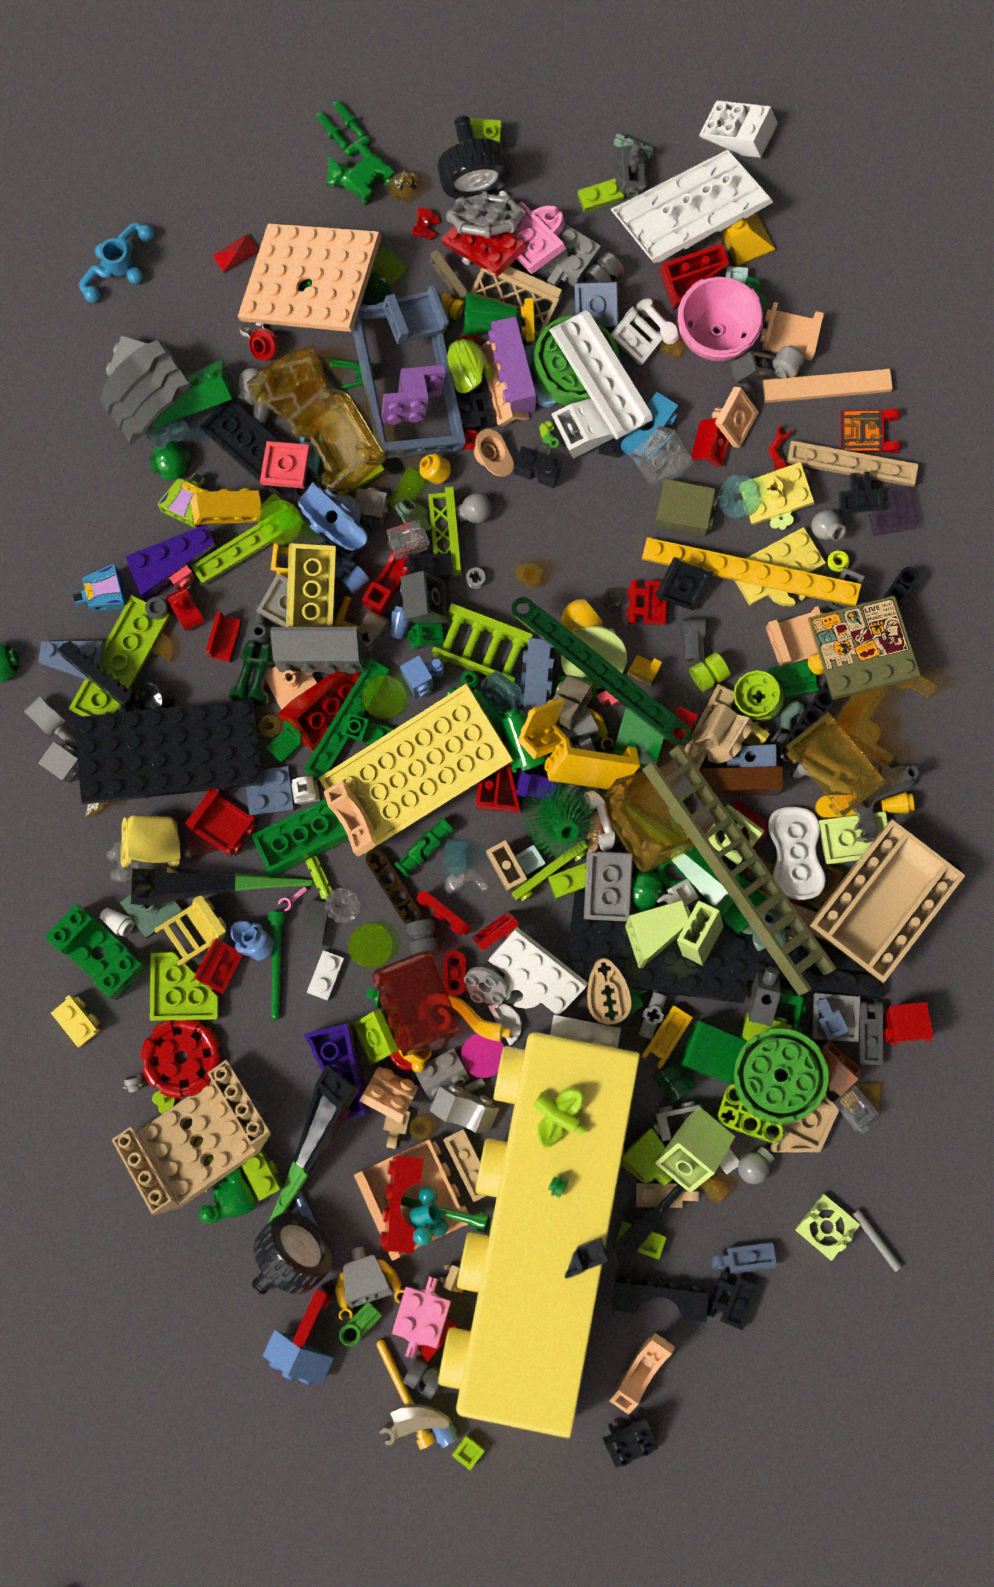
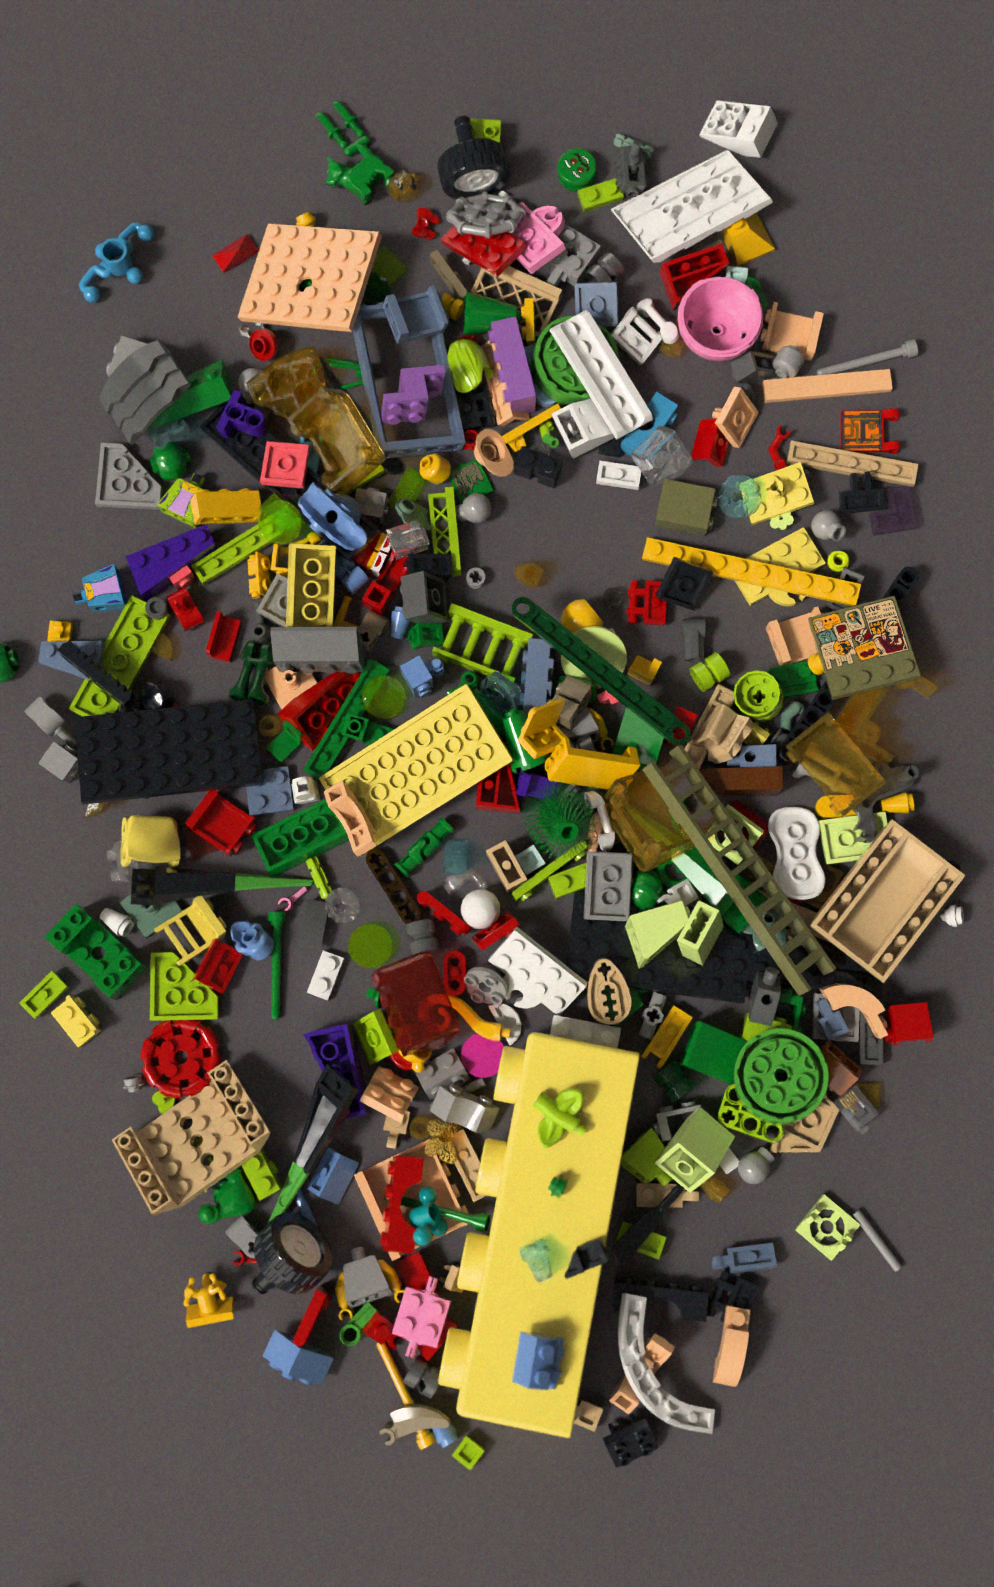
none -> lime plate [19,971,69,1019]
none -> yellow tile [47,621,73,641]
none -> light grey plate [95,443,163,510]
none -> yellow piece [183,1273,235,1328]
none -> dark purple tile [216,390,268,439]
none -> light grey piece [225,1215,259,1258]
none -> red hand [232,1251,257,1265]
none -> yellow hinge [247,551,272,599]
none -> yellow hand [293,532,322,545]
none -> yellow plate [296,211,317,227]
none -> medium blue panel [307,1147,359,1204]
none -> hips [353,532,393,577]
none -> red plate [362,1311,404,1349]
none -> red panel [396,1250,440,1295]
none -> clear yellow animal [425,1119,460,1164]
none -> piece [448,459,493,504]
none -> white piece [461,889,500,929]
none -> yellow hinge [502,403,561,452]
none -> medium blue brick [512,1331,565,1390]
none -> clear light blue plate [519,1239,553,1282]
none -> green head [557,148,596,192]
none -> tan plate [573,1399,603,1432]
none -> white plate [596,461,642,490]
none -> white plate [618,1293,715,1434]
none -> light nougat arch [713,1306,750,1387]
none -> light grey piece [817,339,918,375]
none -> light nougat arch [819,984,888,1039]
none -> white plate [940,905,964,927]

